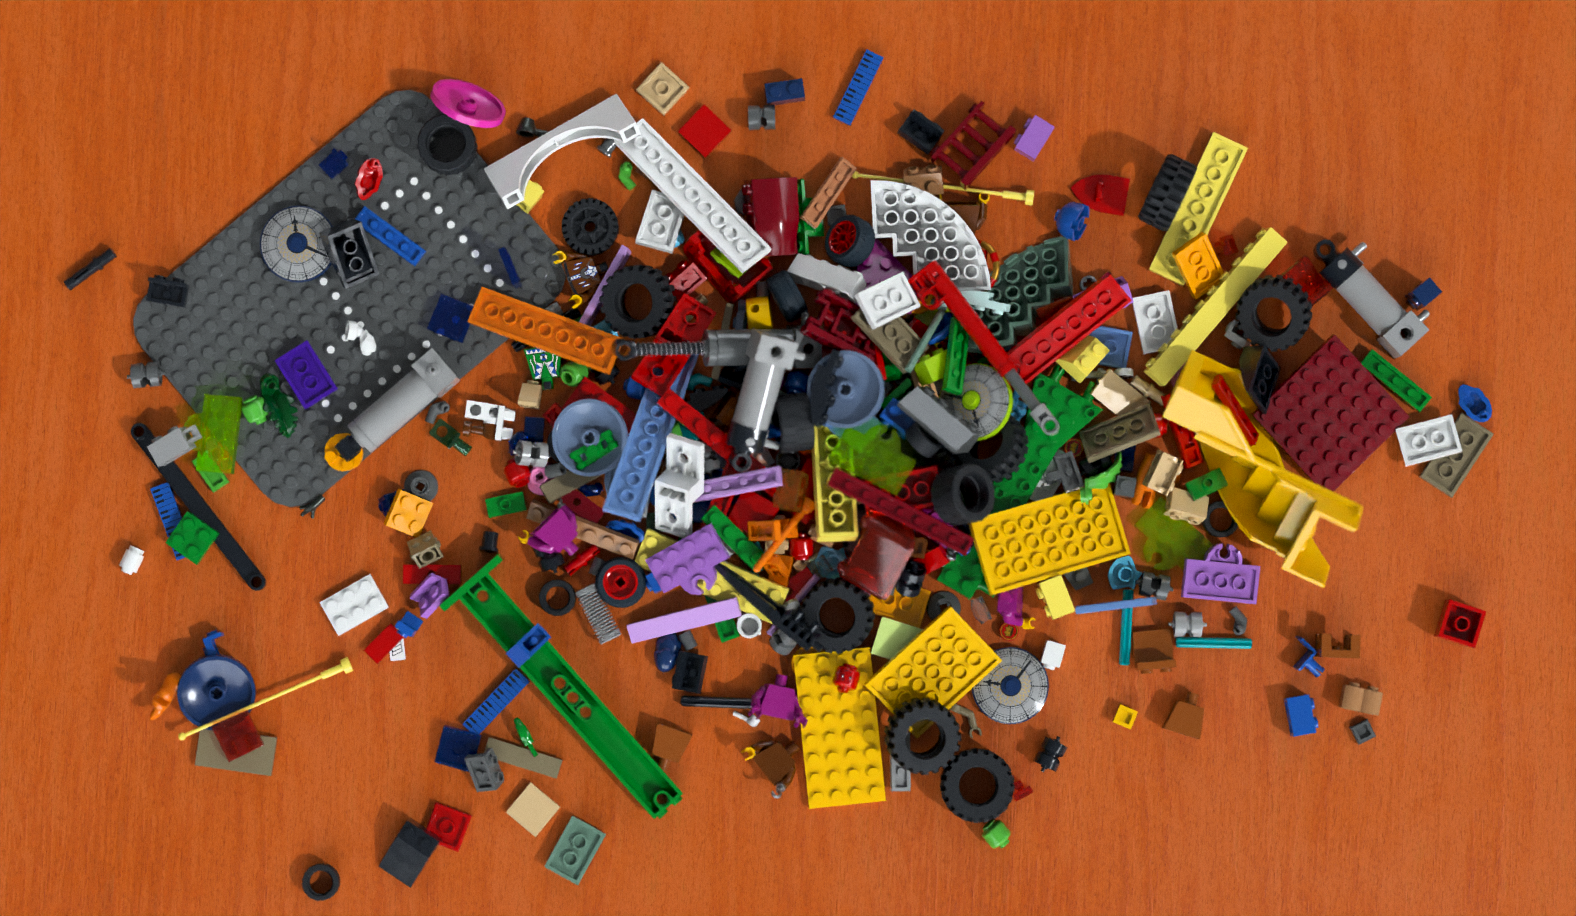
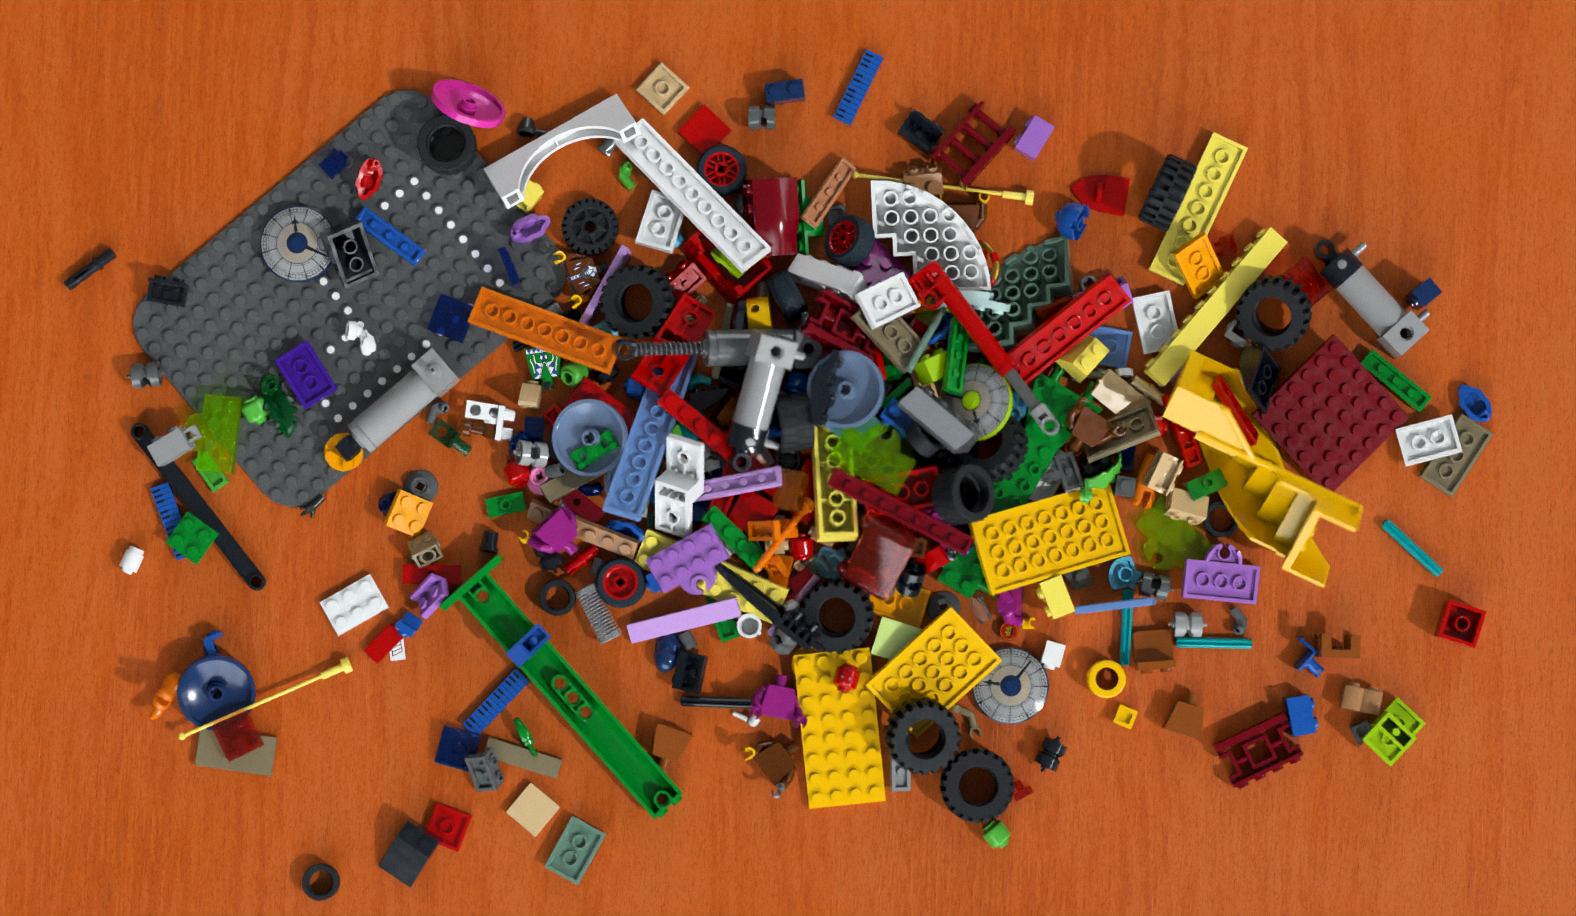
none -> medium lavender arm [509,213,550,243]
none -> wheel [697,145,747,197]
none -> reddish brown torso [1066,397,1127,452]
none -> yellow piece [1086,660,1126,698]
none -> dark red fence [1212,712,1304,789]
none -> lime bracket [1361,697,1426,767]
none -> teal axle [1381,520,1443,577]

